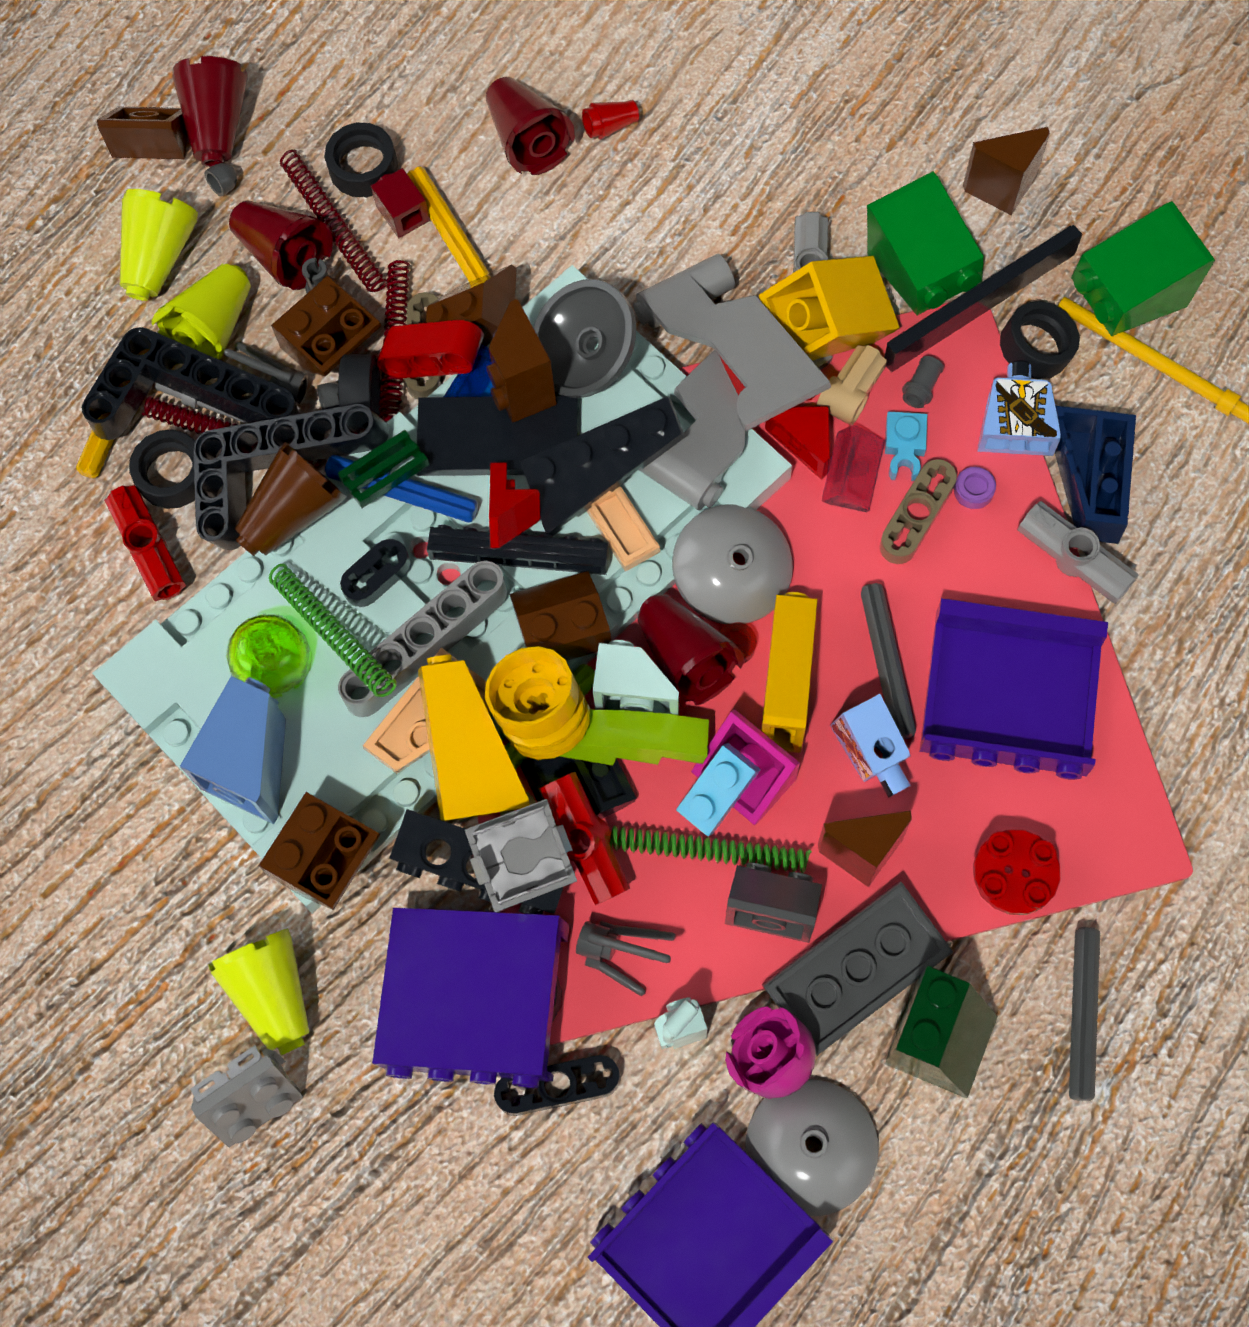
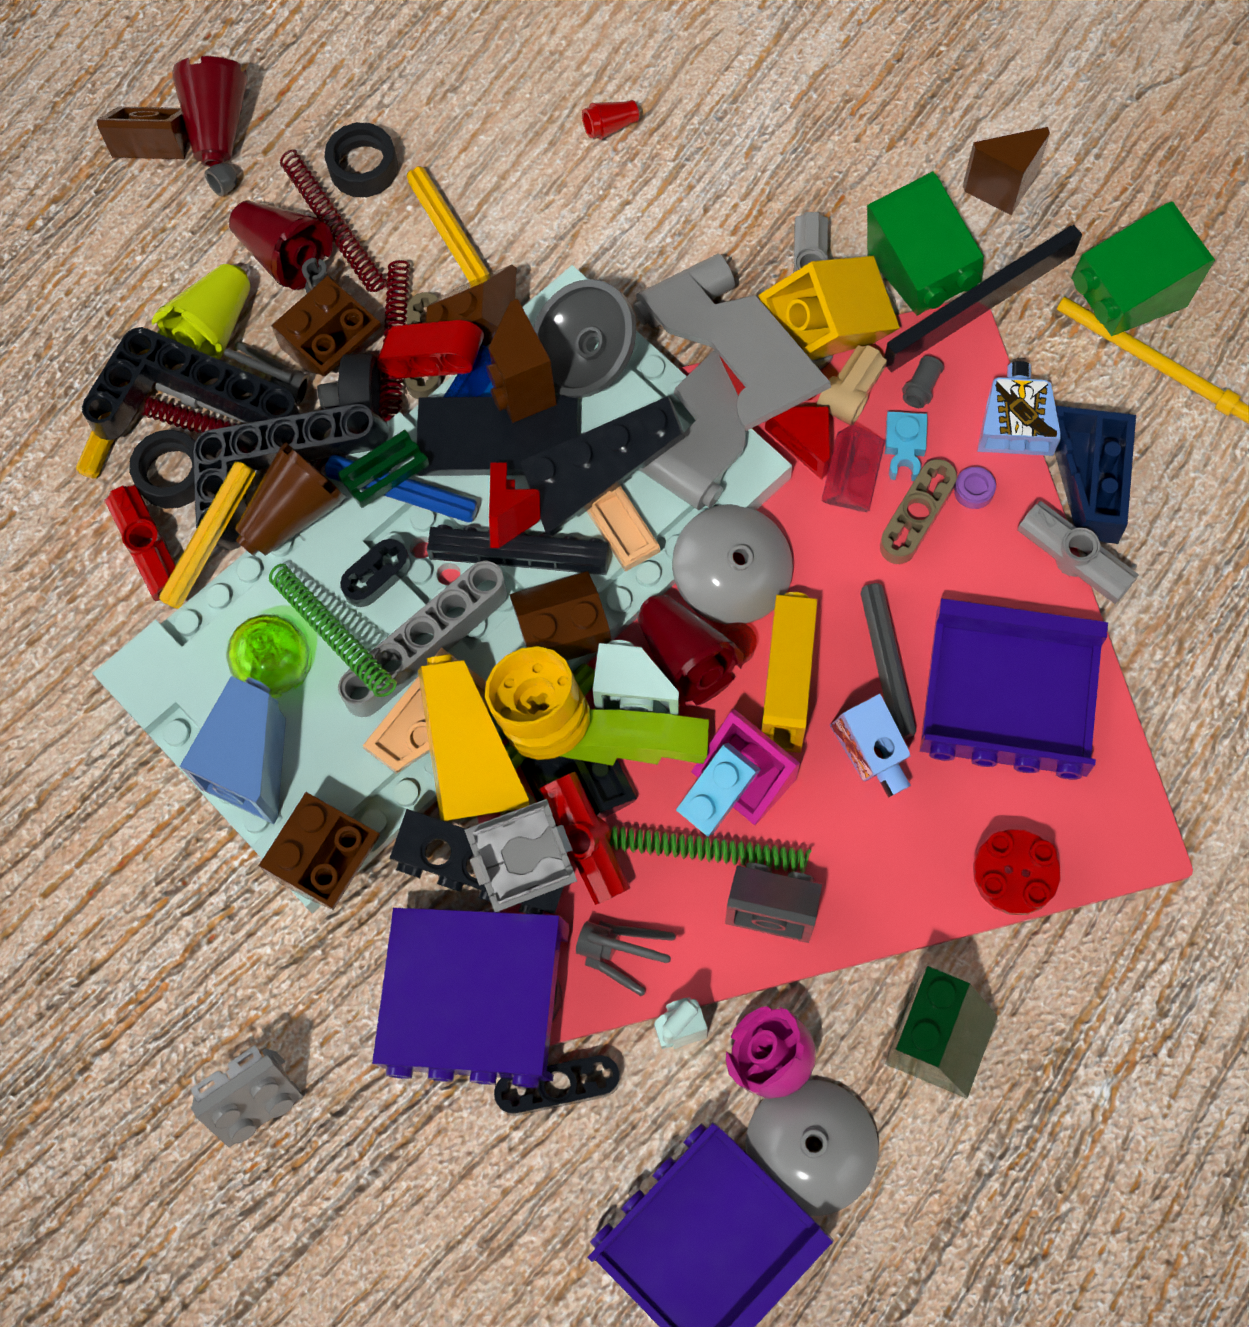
neon yellow cone [120,189,198,301] -> none
neon yellow cone [208,928,310,1055] -> none
dark red brick [371,168,430,239] -> none
dark red cone [486,77,575,175] -> none
dark grey tile [762,882,953,1056] -> none
reddish brown slope [818,811,912,887] -> none
black tyre [1000,301,1080,379] -> none
dark grey axle [1069,927,1100,1101] -> none
none -> yellow axle [159,461,255,609]

